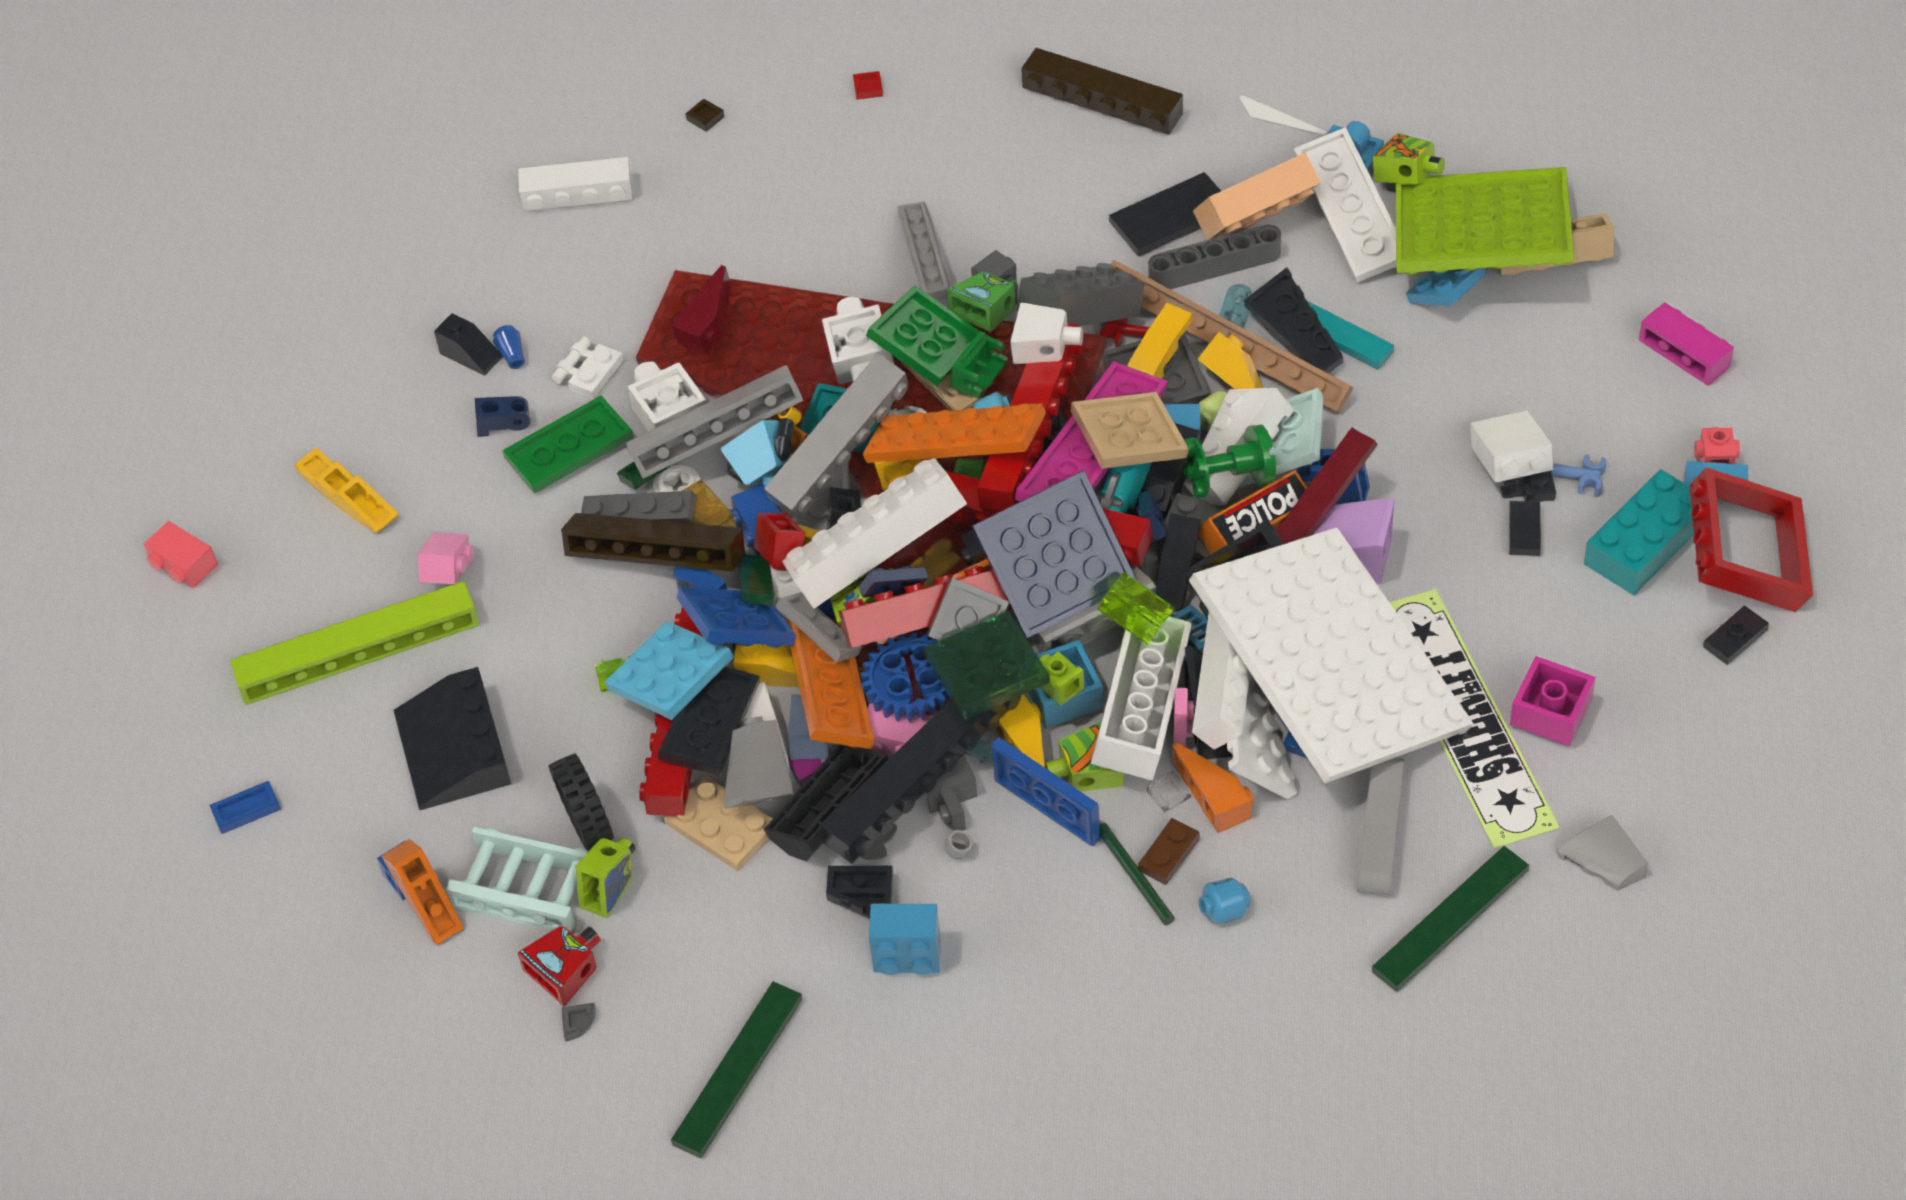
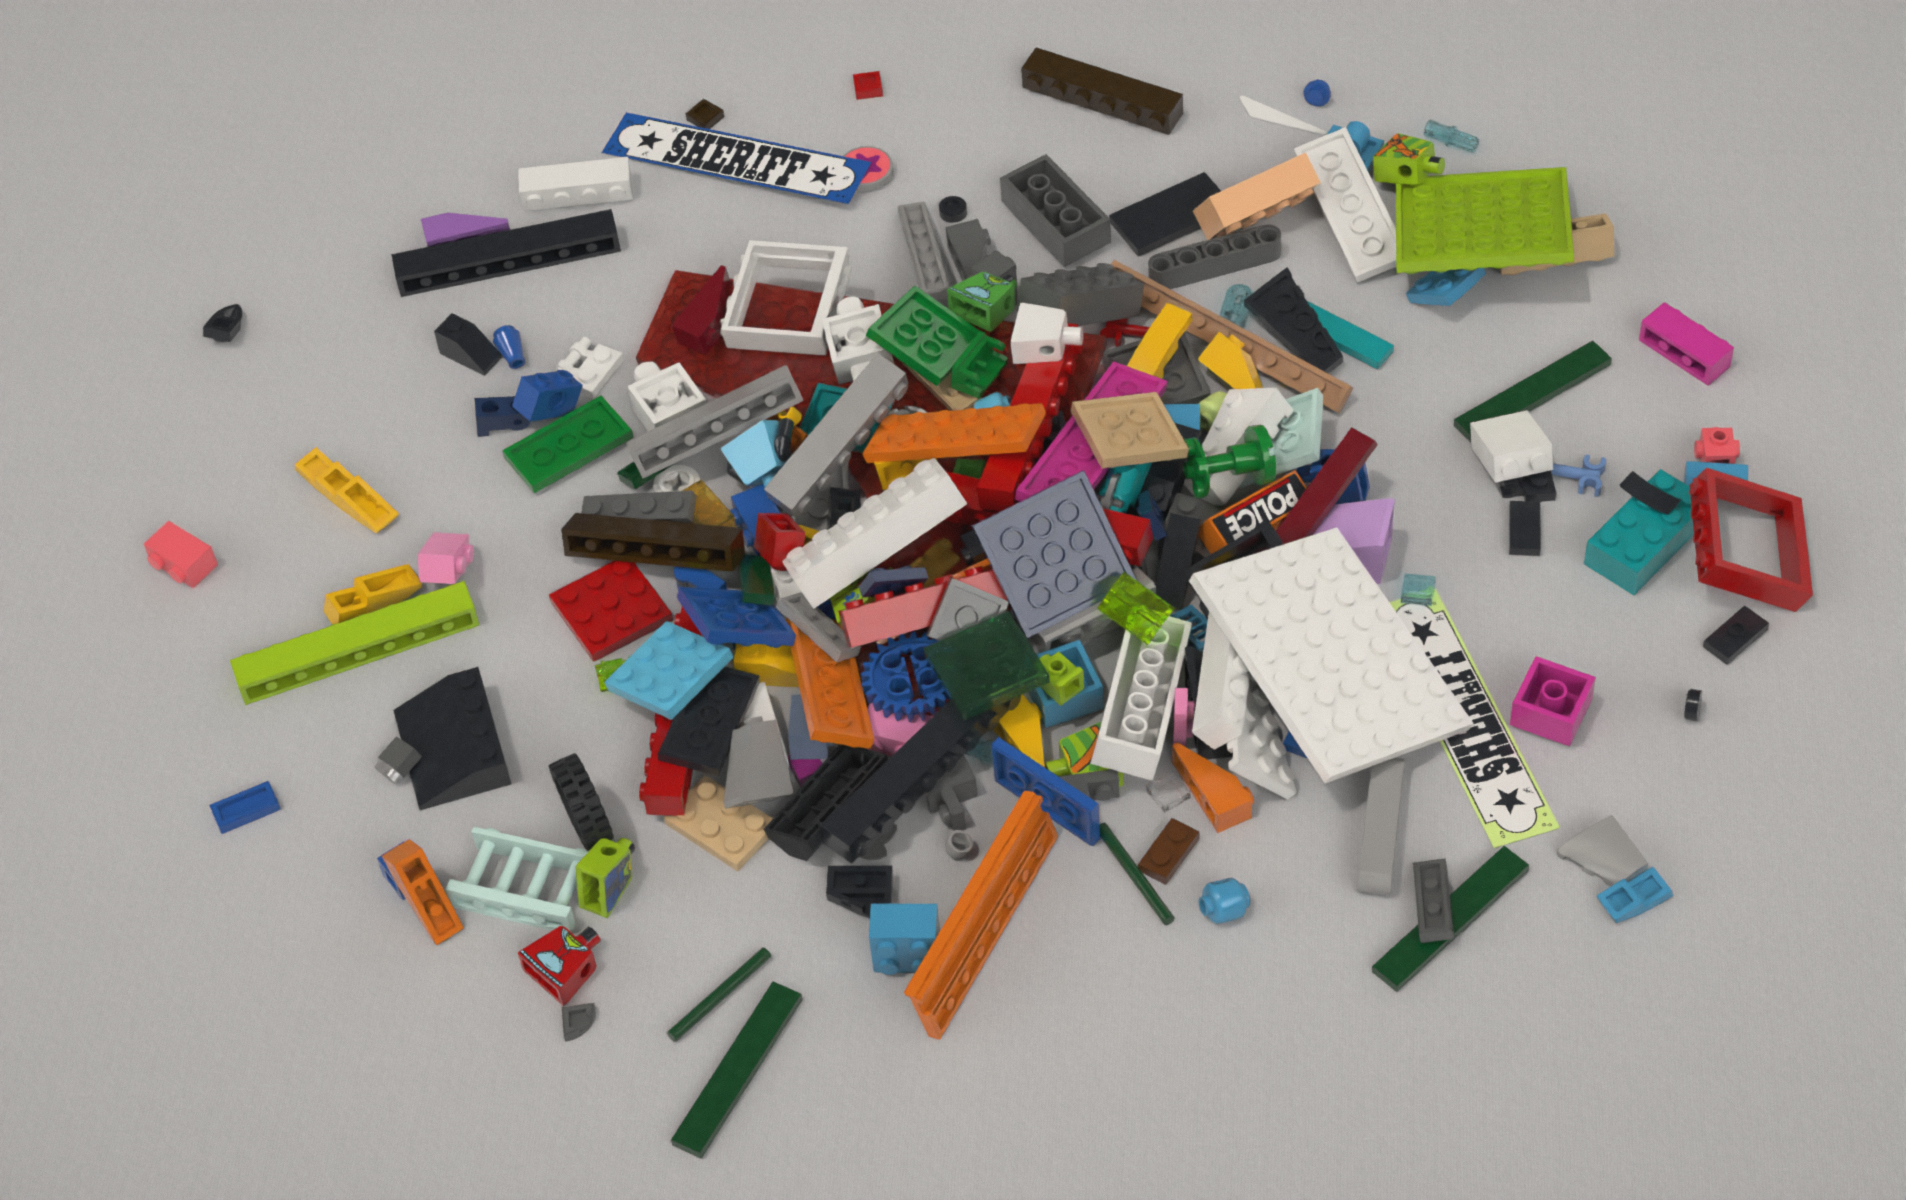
none -> black plate [203,304,243,342]
none -> yellow slope [323,564,422,624]
none -> dark grey piece [374,736,422,784]
none -> black brick [391,209,621,297]
none -> medium lavender slope [421,212,510,247]
none -> blue brick [512,370,583,422]
none -> red plate [549,561,673,662]
none -> sticker [601,112,871,204]
none -> dark green bar [667,947,771,1042]
none -> white window [720,240,853,356]
none -> tile [843,146,893,192]
none -> orange plate [904,791,1058,1040]
none -> black tile [939,196,967,223]
none -> dark grey slope [946,219,991,281]
none -> dark grey brick [1000,154,1111,267]
none -> dark grey slope [1060,769,1119,801]
none -> blue plate [1303,79,1331,107]
none -> clear light blue tile [1401,573,1436,606]
none -> dark grey tile [1413,858,1454,943]
none -> clear light blue axle [1424,119,1480,152]
none -> dark green tile [1454,340,1612,442]
none -> dark azure slope [1597,867,1673,923]
none -> black sticker [1620,471,1681,515]
none -> black tile [1684,689,1702,722]

